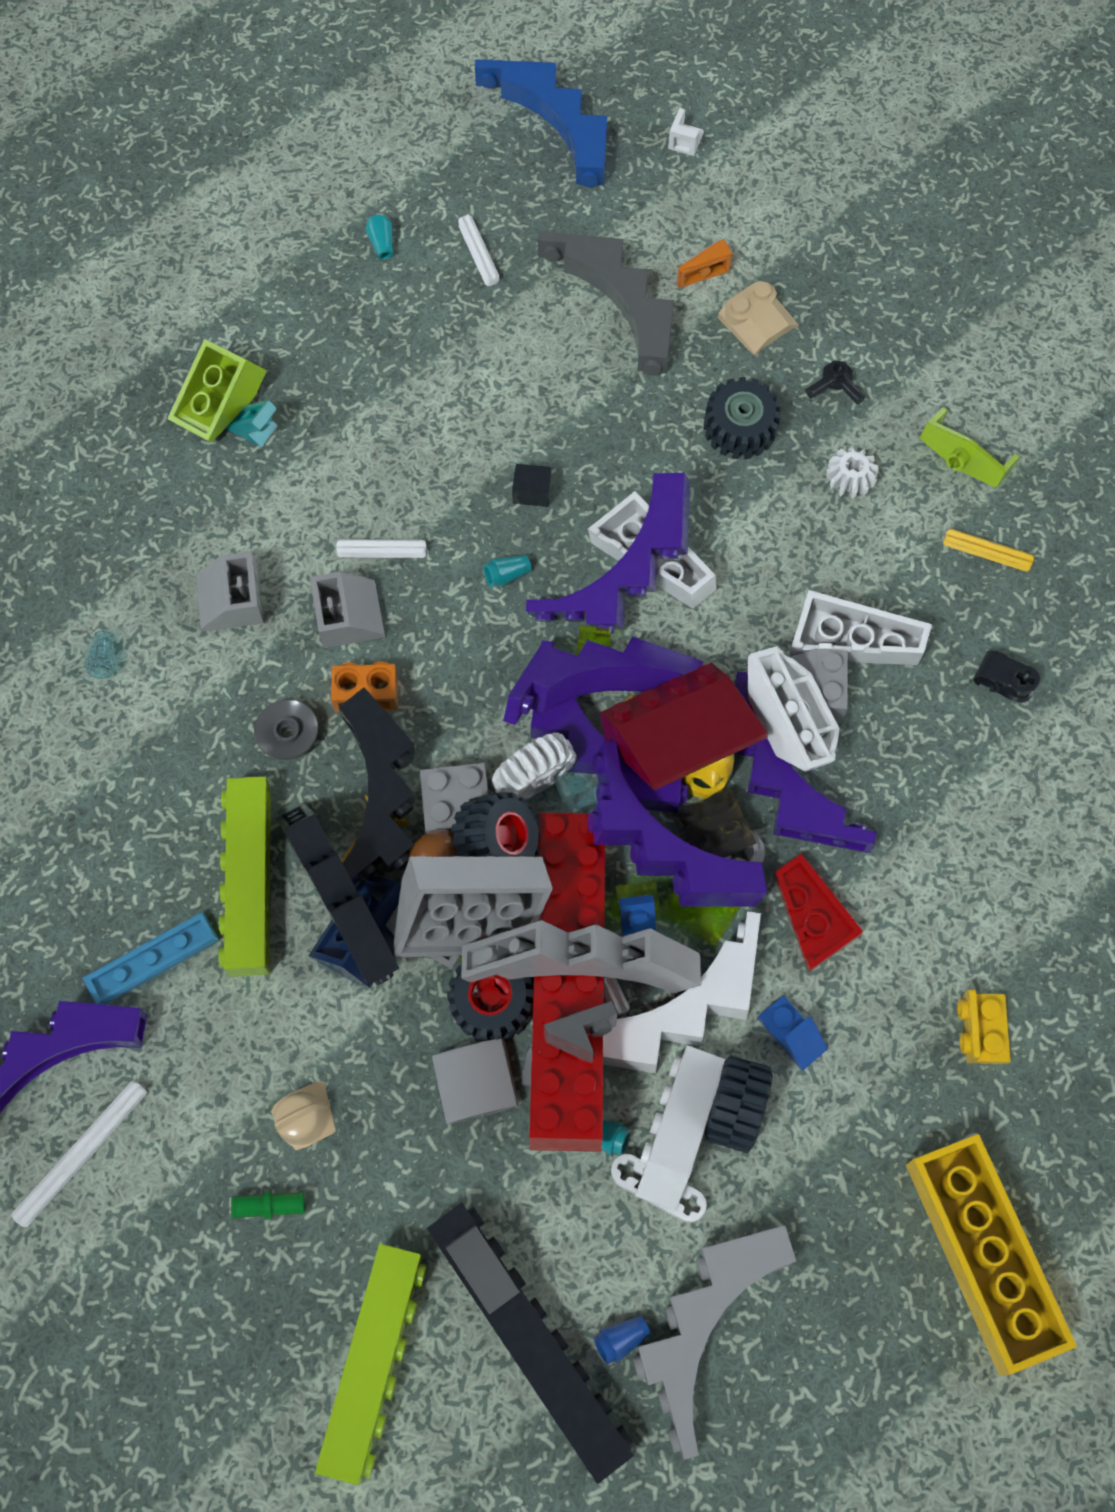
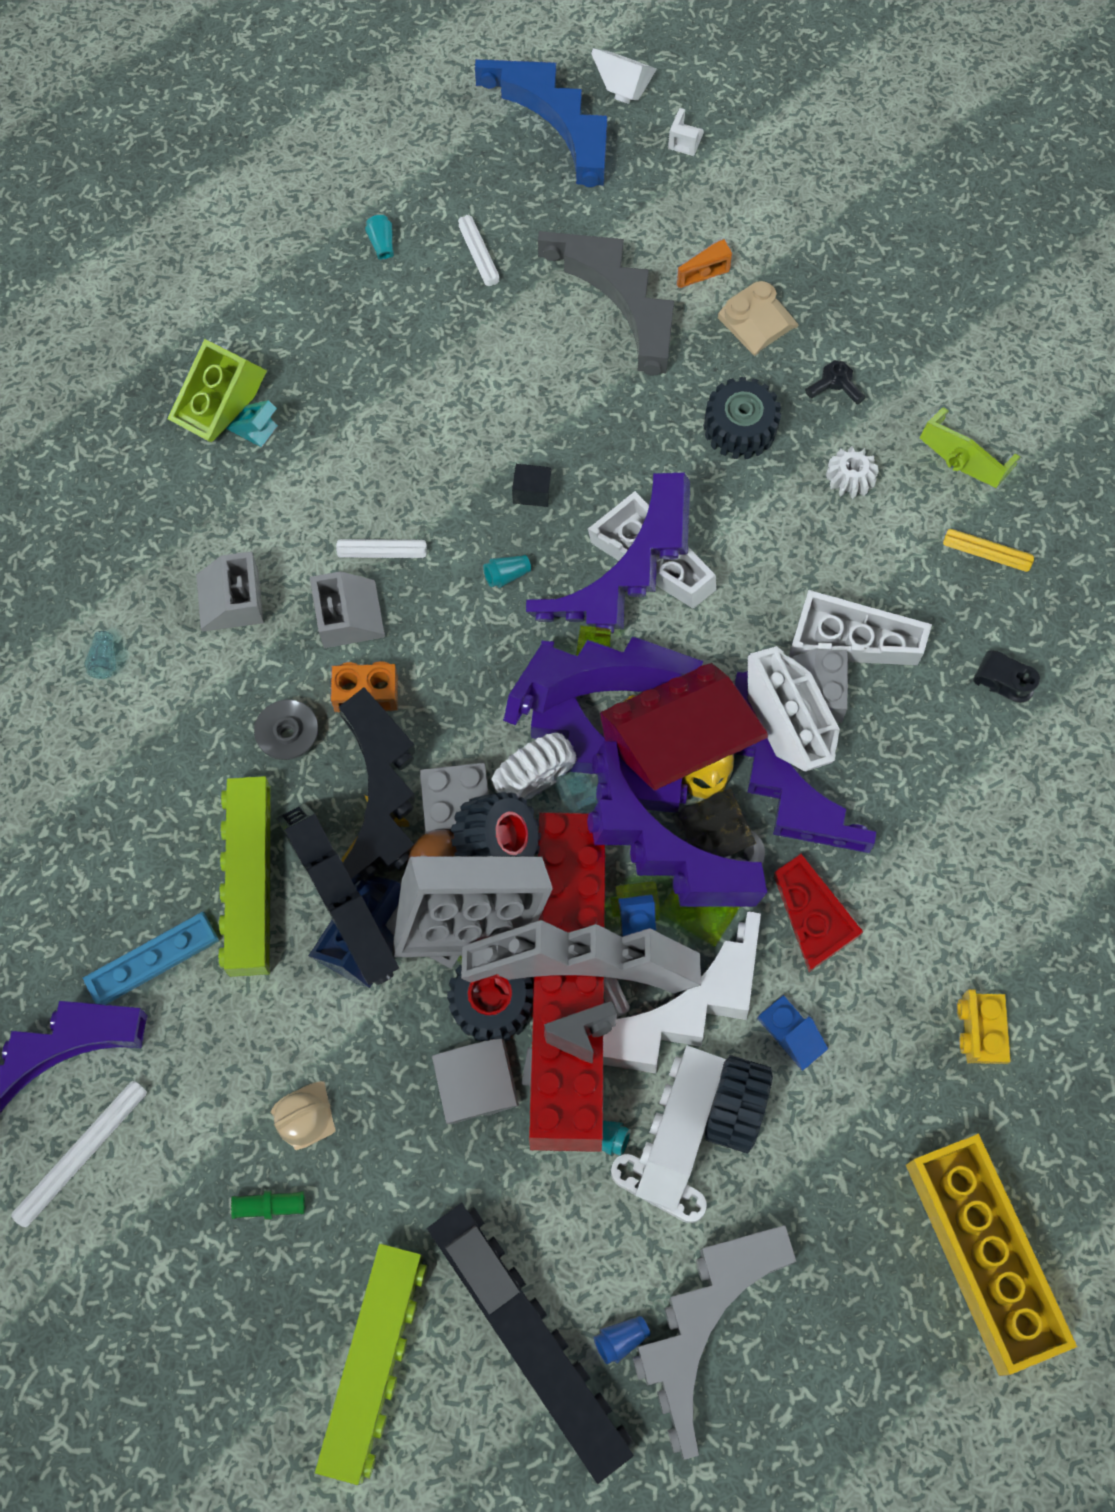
none -> white slope [591,48,657,104]

